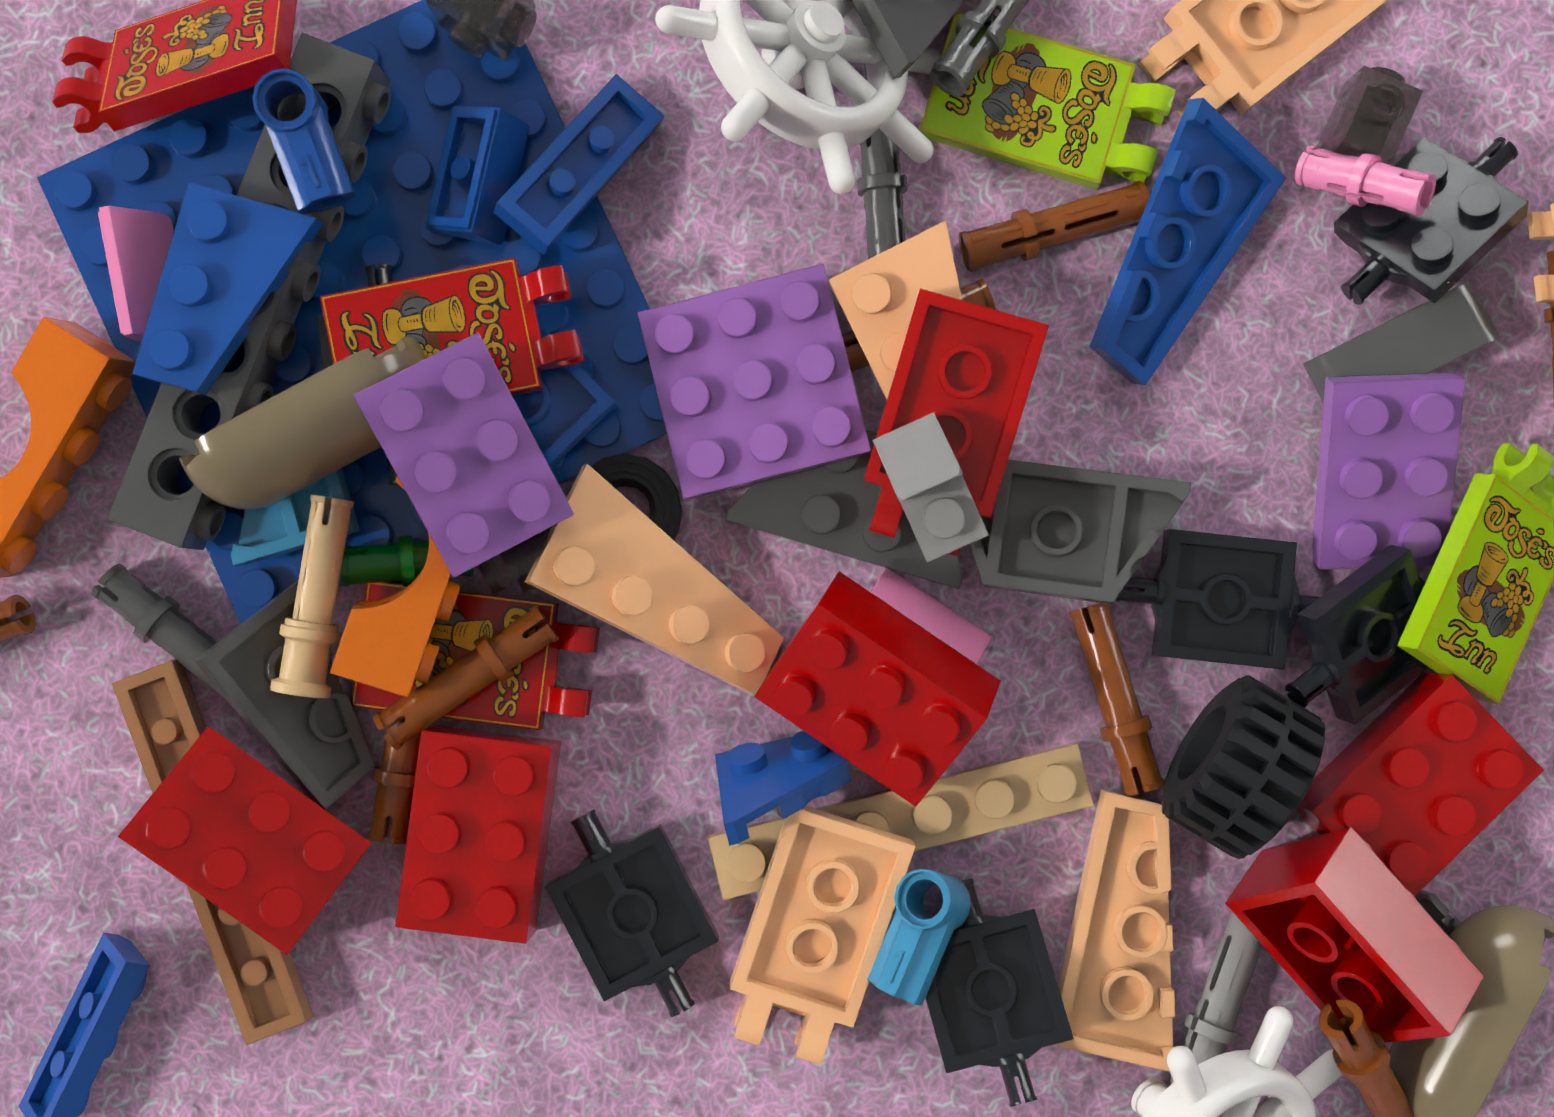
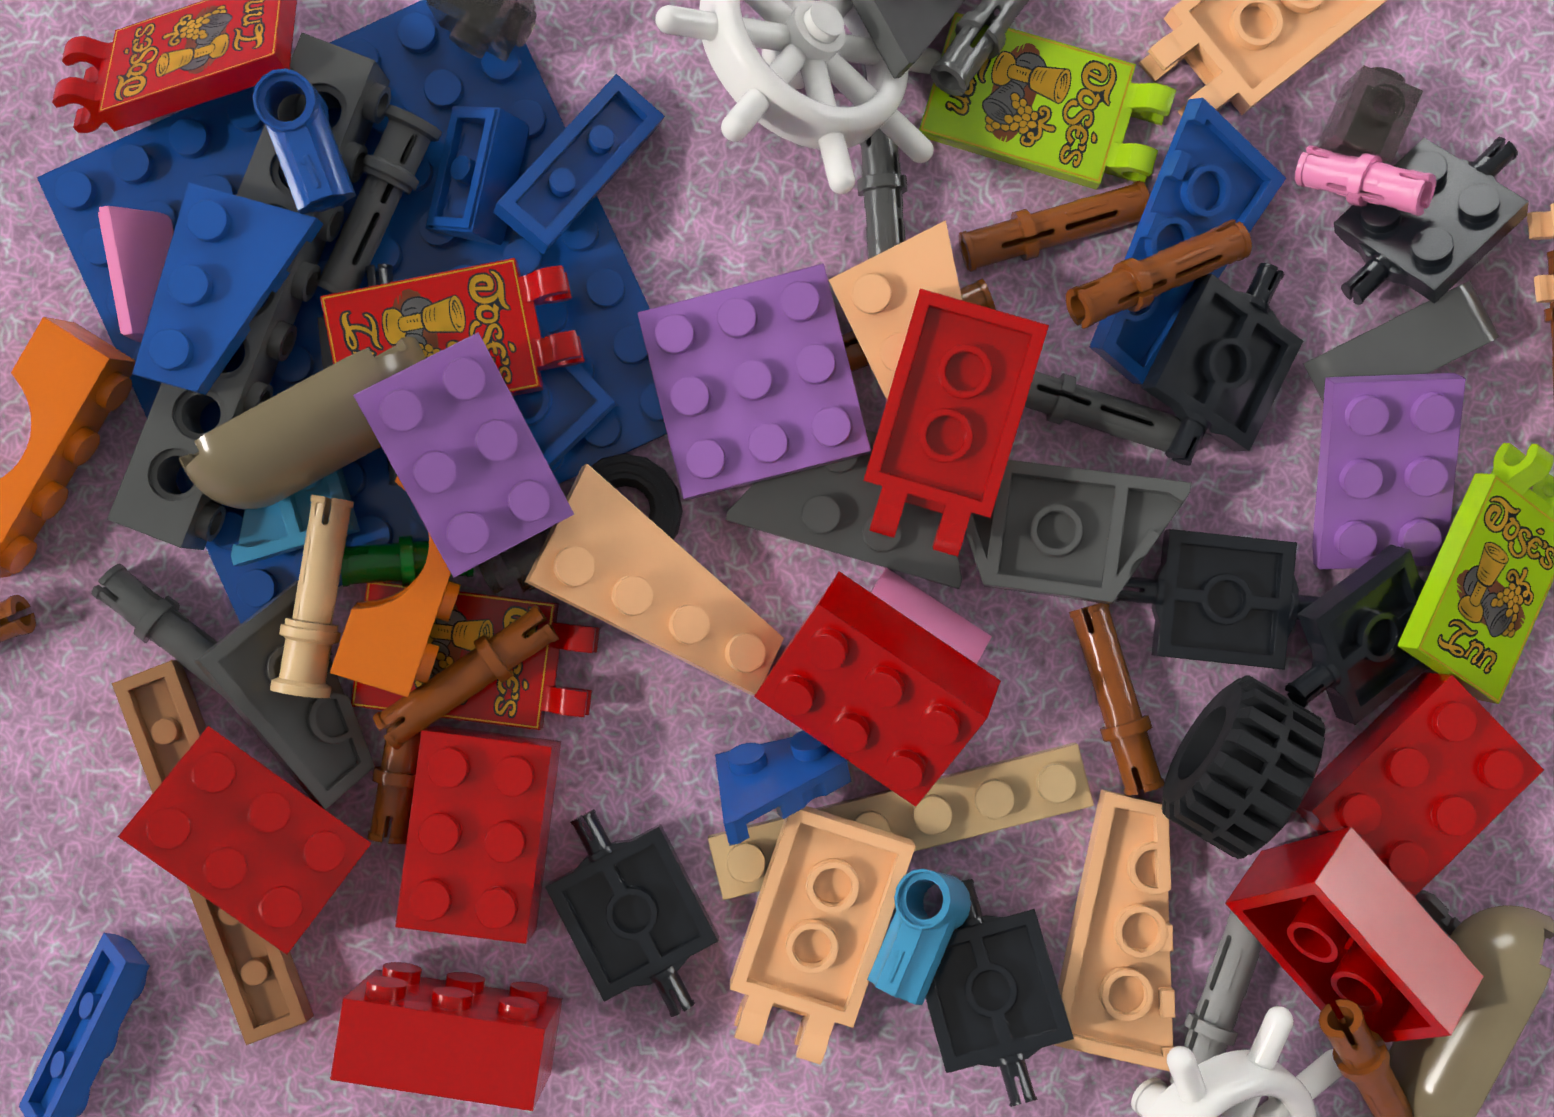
light grey slope [873,412,989,562] -> none
none -> dark grey pin [315,105,442,293]
none -> red brick [330,962,563,1111]
none -> dark grey pin [1024,371,1182,452]
none -> dark orange pin [1066,219,1252,329]
none -> black plate [1141,263,1303,466]

